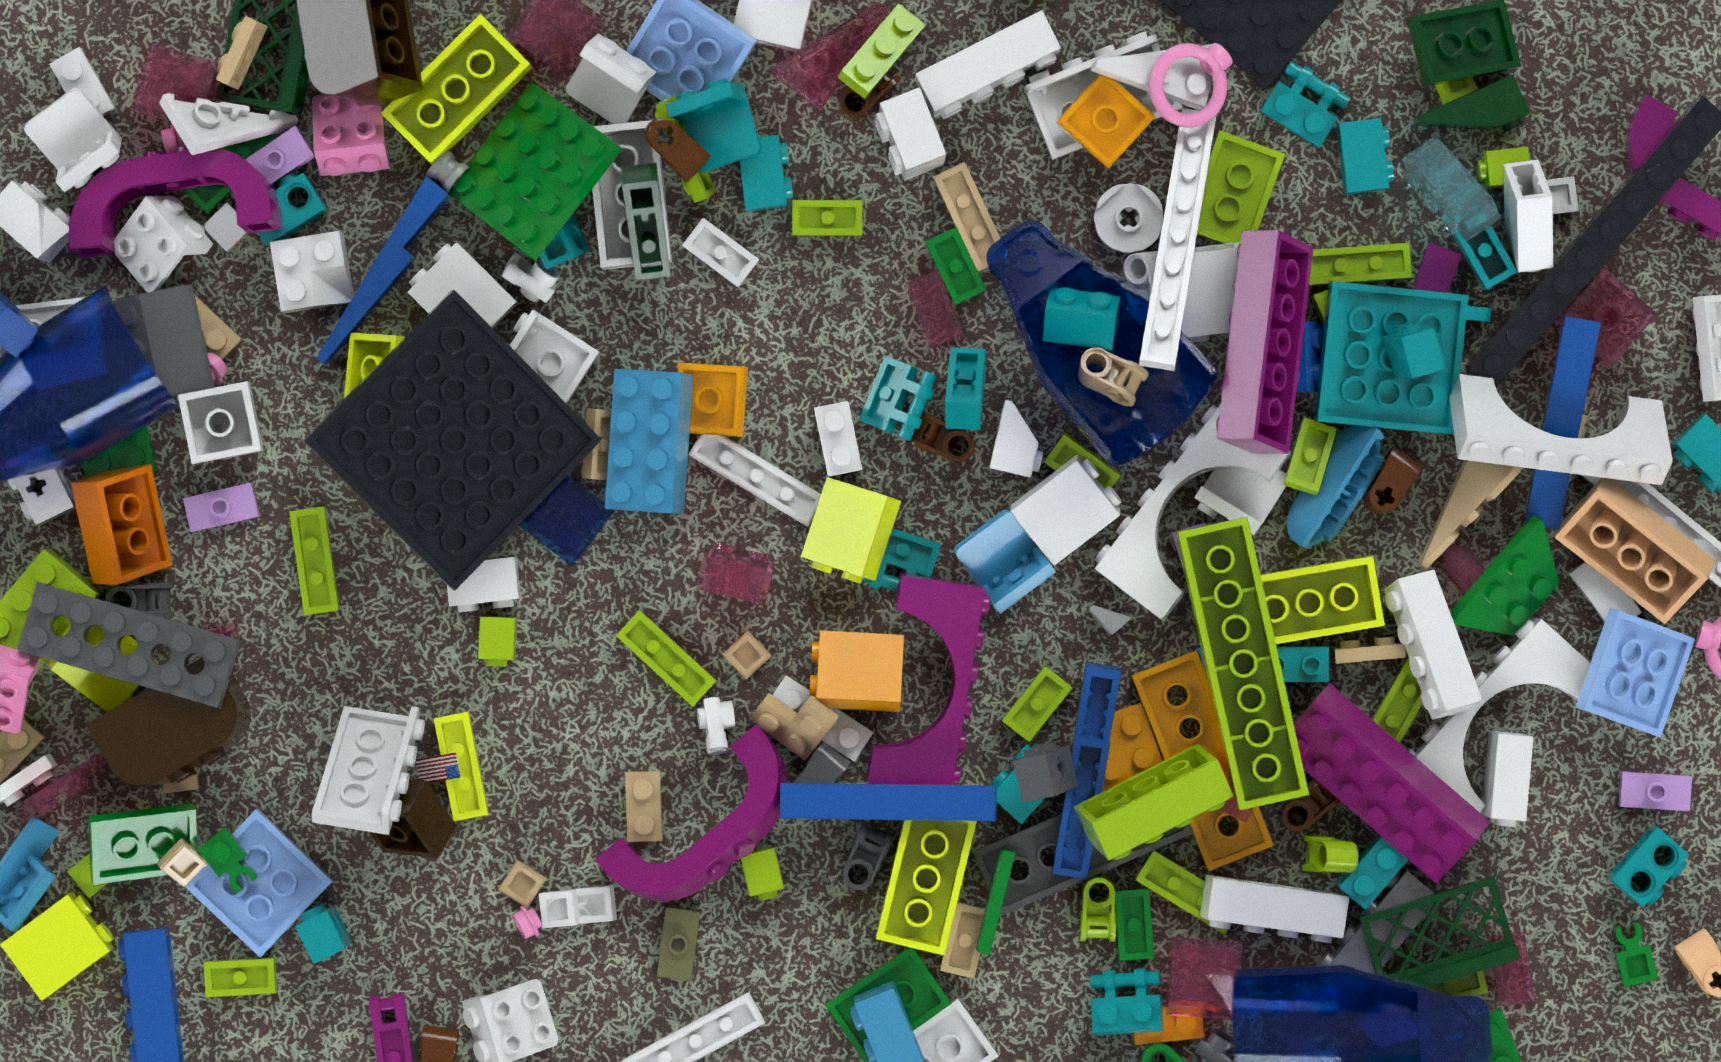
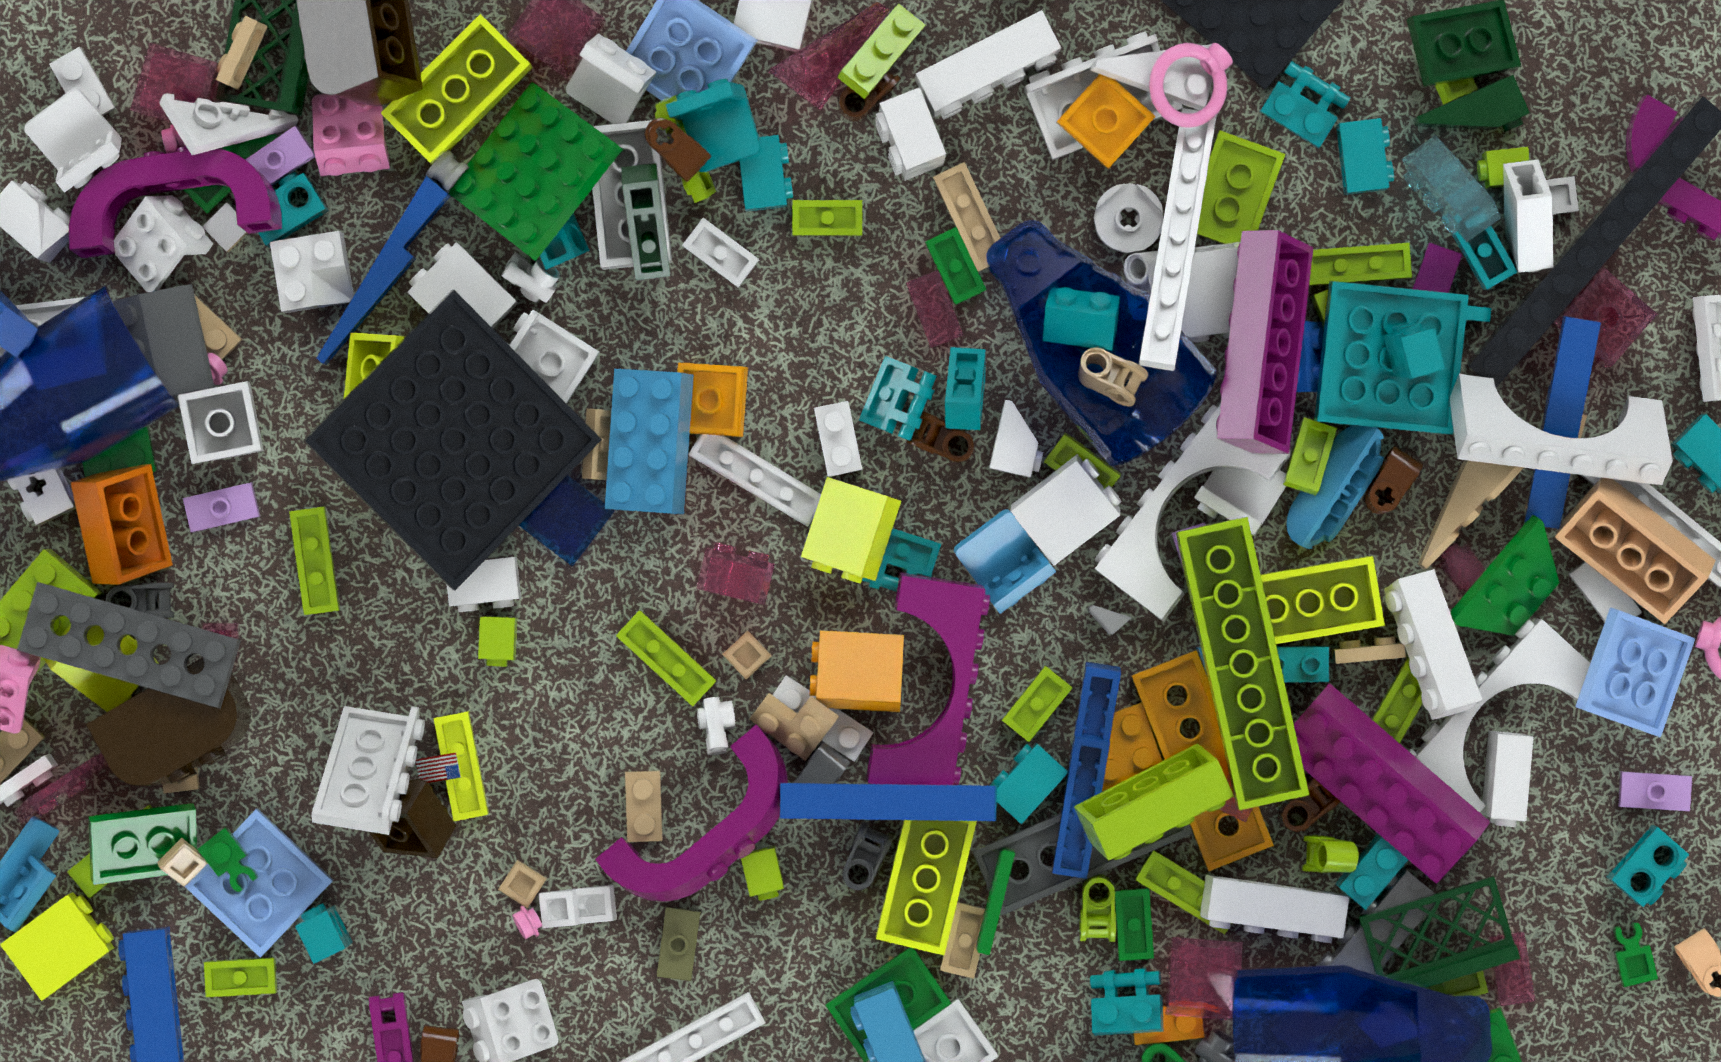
dark grey brick [1013,741,1078,802] -> none

